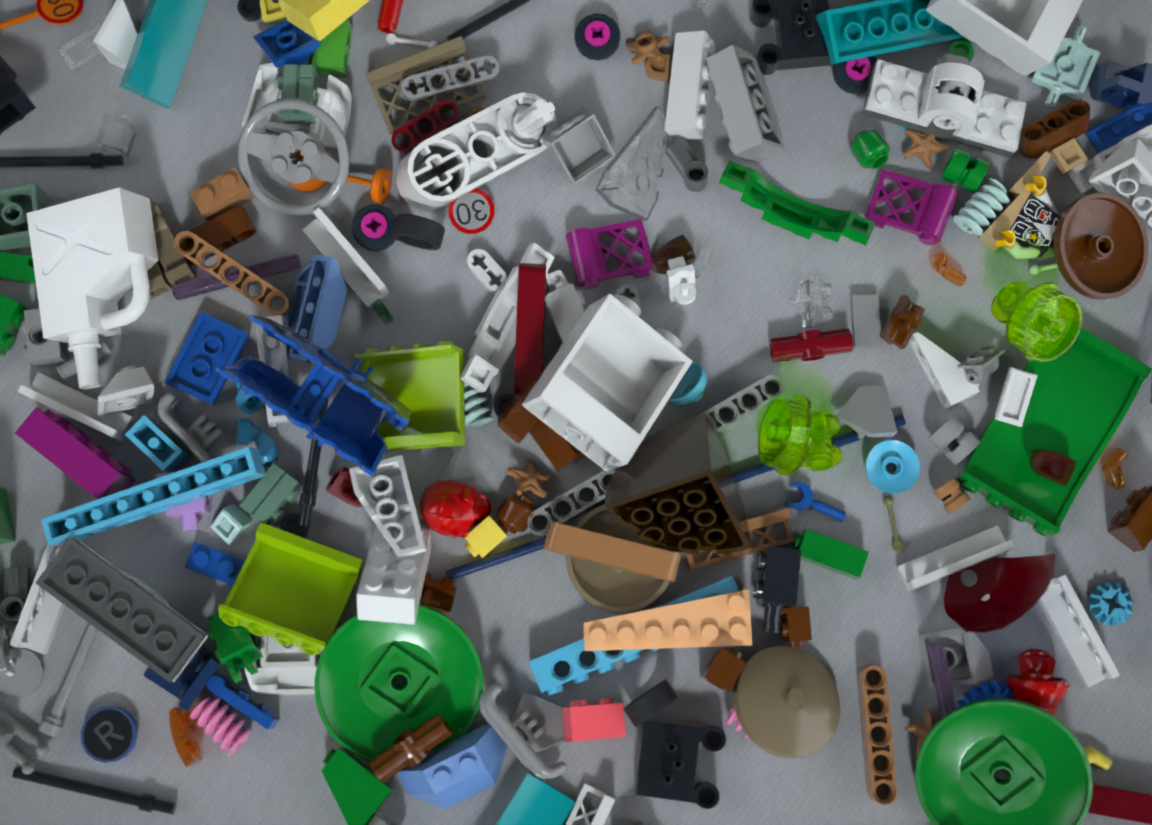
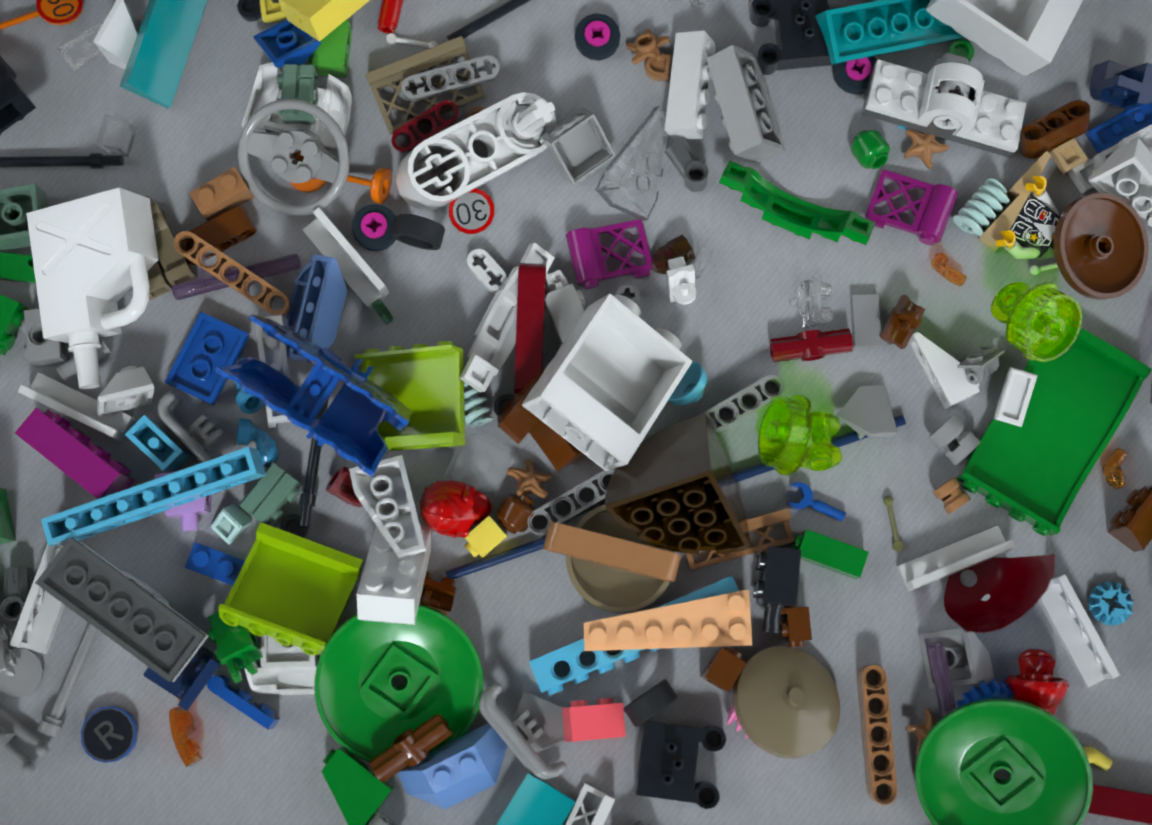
black bar [12,767,176,815] -> none
bright pink piece [190,697,252,757] -> none
medium azure dish [865,440,920,494] -> none
green wheel [941,147,990,193] -> none
rock [1029,448,1076,486] -> none
light aqua plate [1031,25,1100,107] -> none

